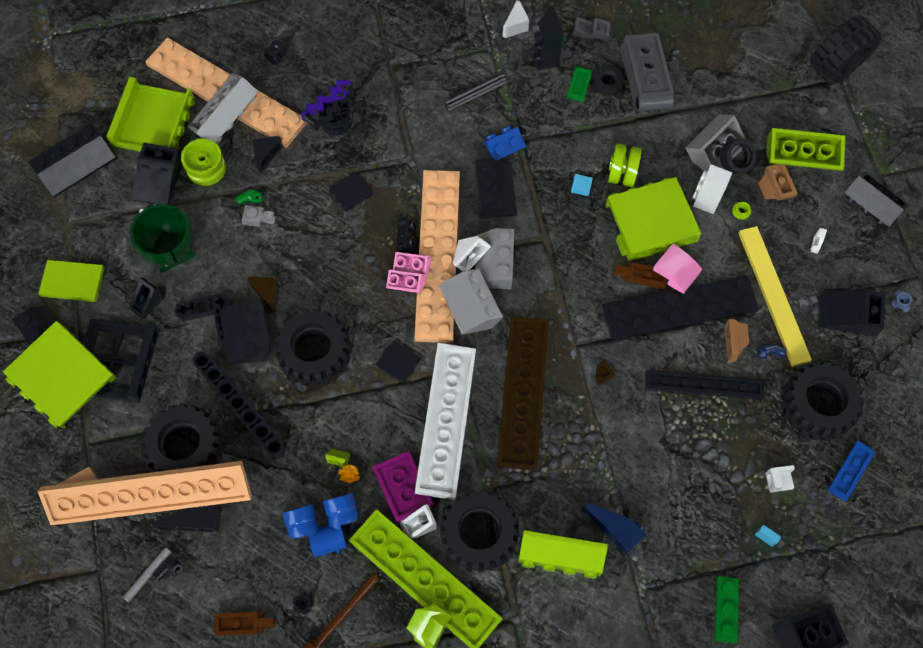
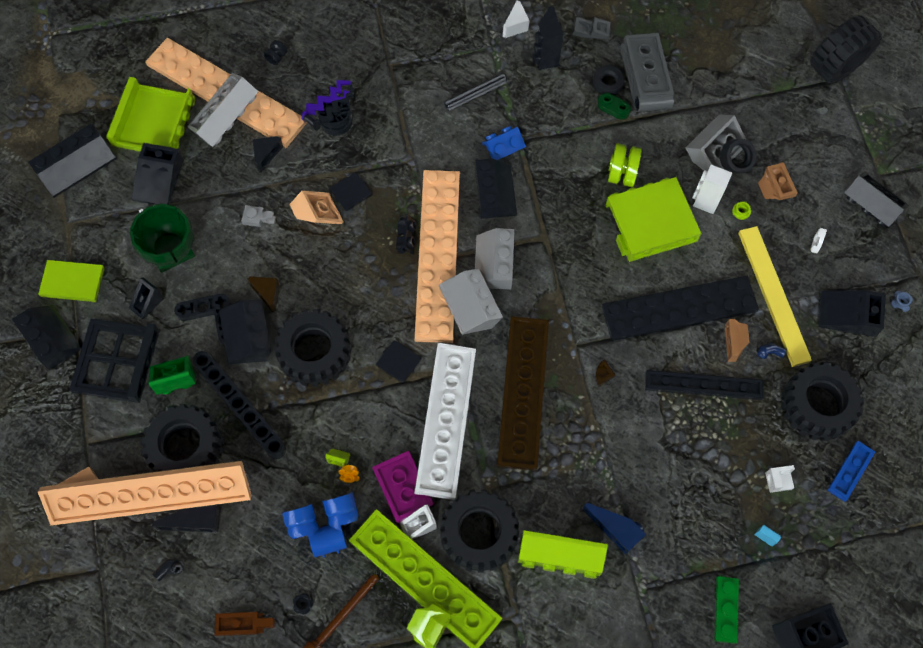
lime panel [3,321,117,428] -> none
light grey bar [122,547,172,602] -> none
lime wheel [181,139,226,186] -> none
green arm [235,190,263,206] -> none
bright pink slope [386,252,432,293] -> none
white slope [453,236,491,271] -> none
green tile [567,67,592,102] -> none
medium azure tile [571,174,593,196] -> none
reddish brown hinge [614,262,667,289] -> none
bright pink slope [653,244,702,294] -> none
lime slope [766,128,845,171] -> none
none -> green slope [148,355,196,395]
none -> light nougat slope [290,191,343,224]
none -> dark green plate [597,93,631,120]

